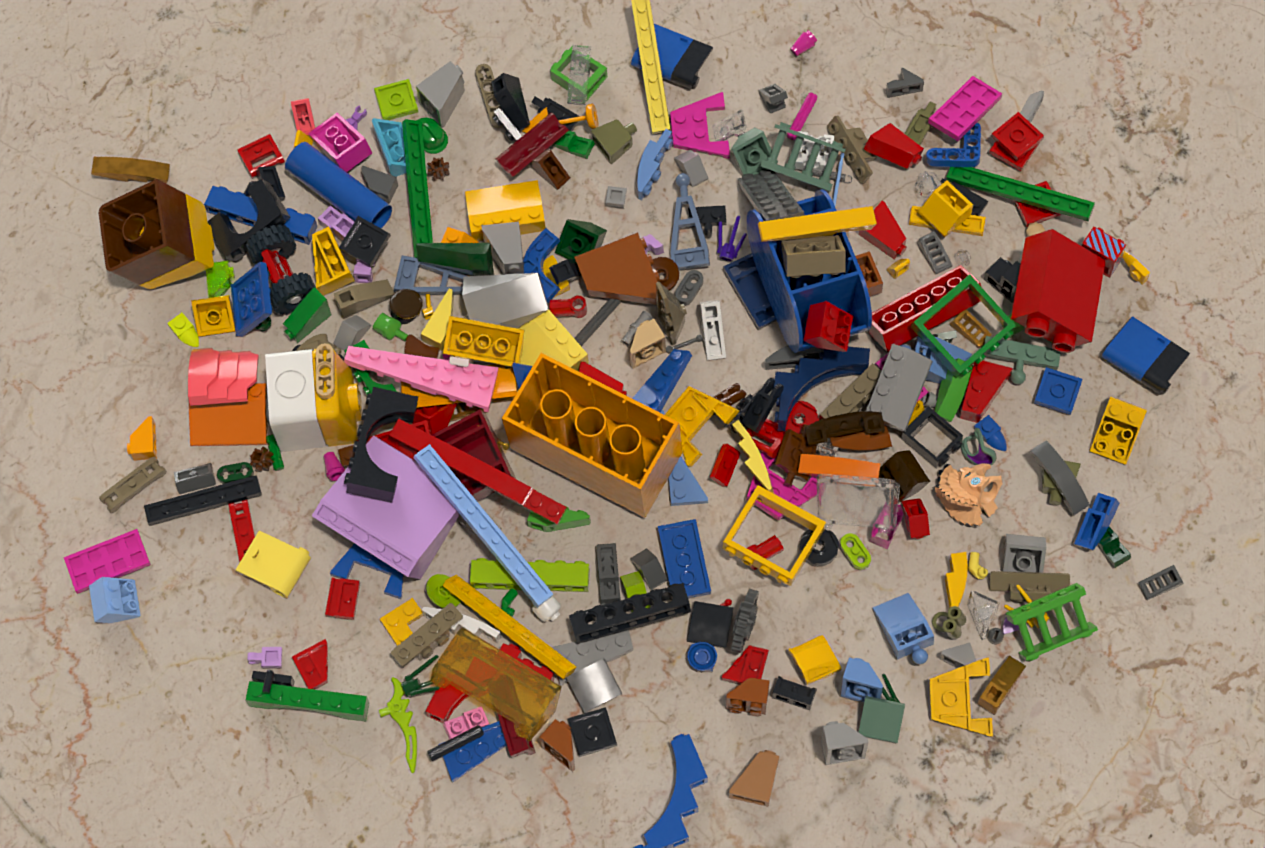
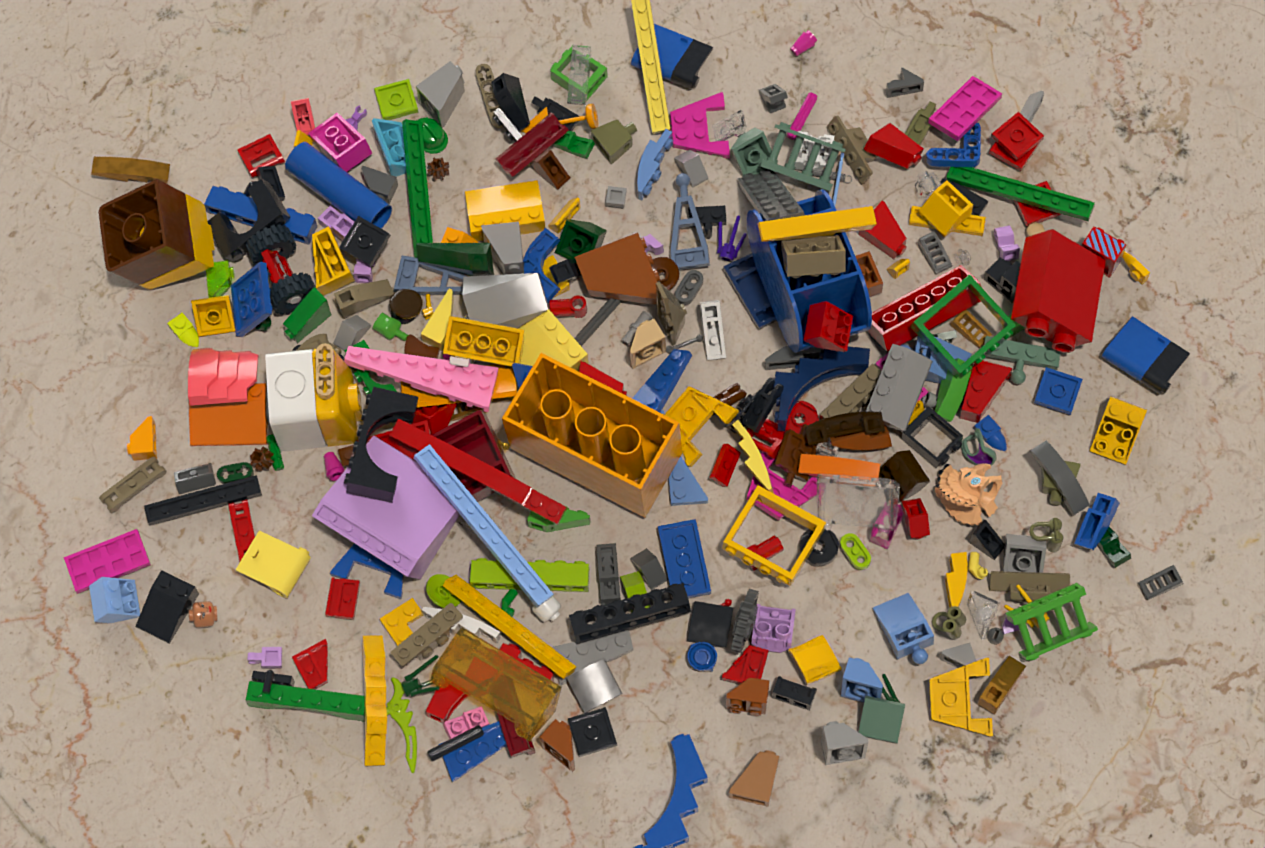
none -> black slope [135,570,199,644]
none -> nougat head [188,601,217,628]
none -> yellow arch [362,635,387,766]
none -> yellow slope [548,197,581,234]
none -> lavender slope [751,604,796,653]
none -> black slope [970,520,1005,560]
none -> lavender leg [994,225,1020,261]
none -> olive piece [1029,518,1063,552]

